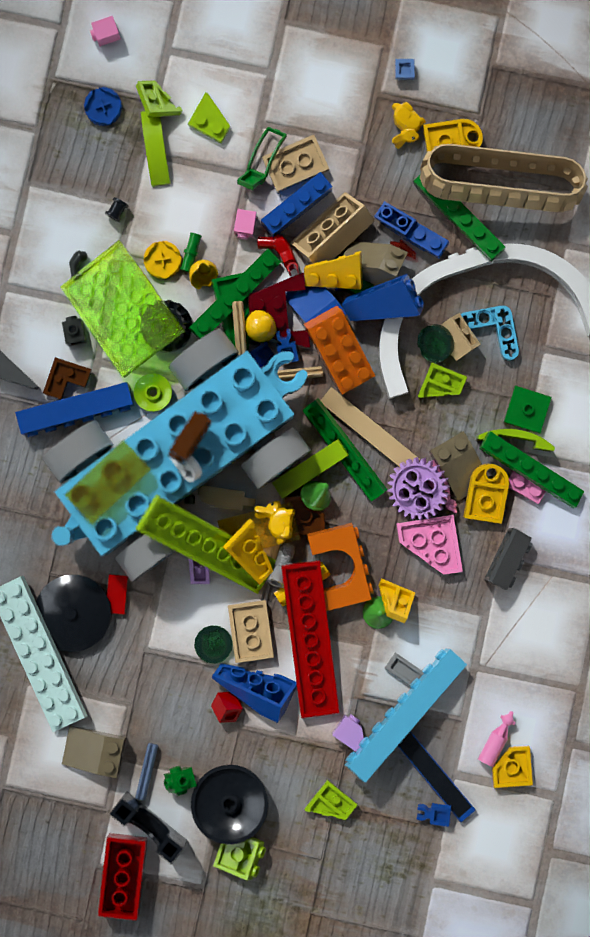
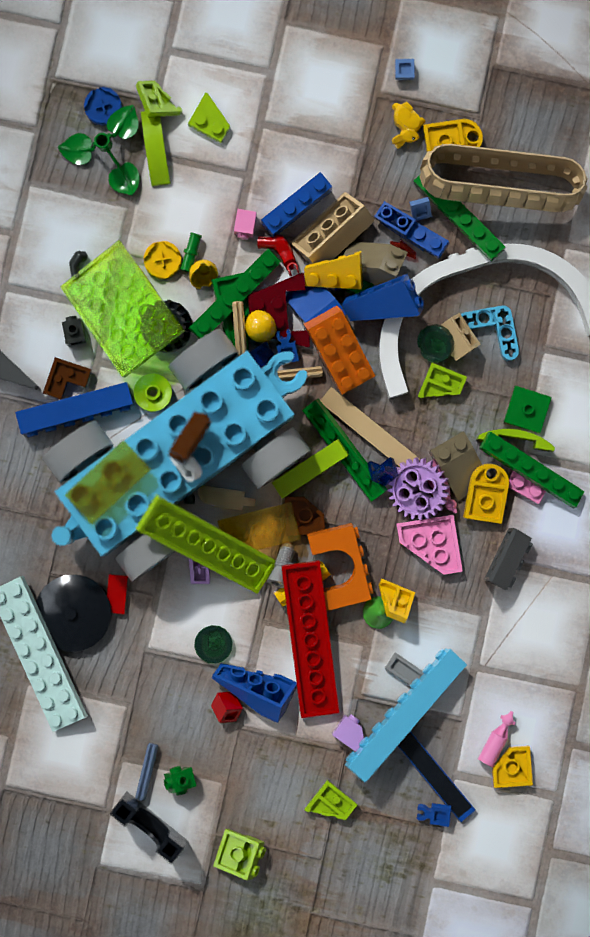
dark tan slope [62,726,126,778] -> none
bright pink brick [90,15,121,47] -> none
red brick [98,833,148,921] -> none
black bush [105,197,129,222] -> none
black dish [191,765,269,844] -> none
yellow wing [223,519,273,585] -> none
tan plate [228,600,274,663] -> none
green piece [237,127,287,190] -> none
yellow animal [254,501,295,545] -> none
tan plate [262,135,329,193] -> none
bright green hat [301,481,331,511] -> none
none -> green plant [58,105,140,195]
none -> clear blue panel [367,457,398,486]
none -> medium blue plate [409,197,432,221]

